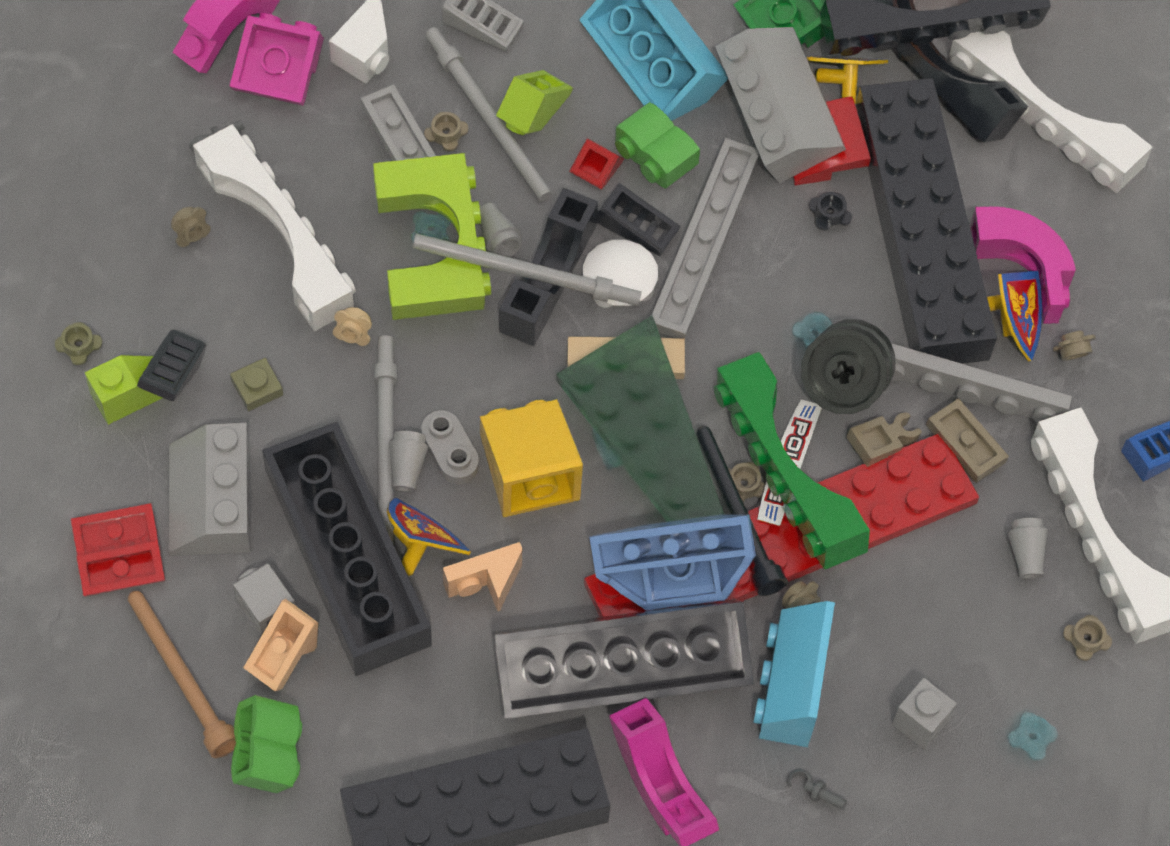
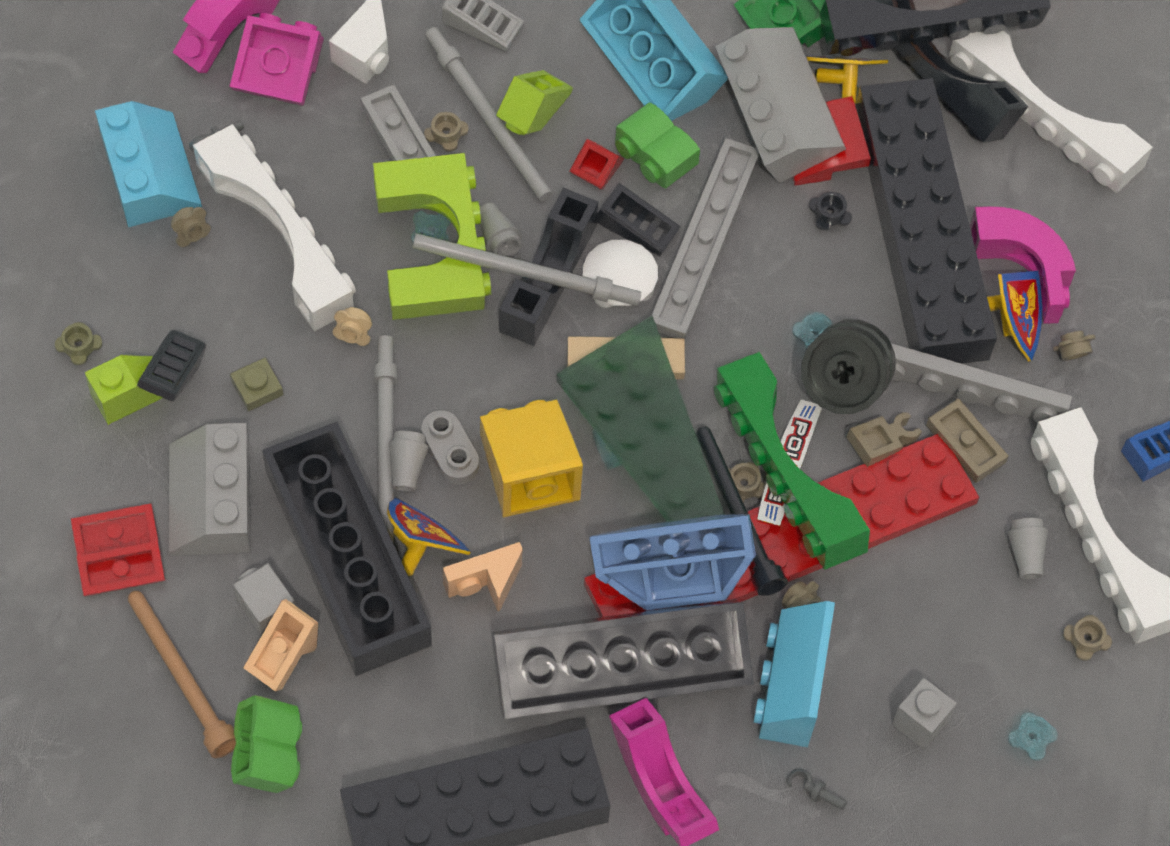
none -> medium azure slope [95,101,202,227]

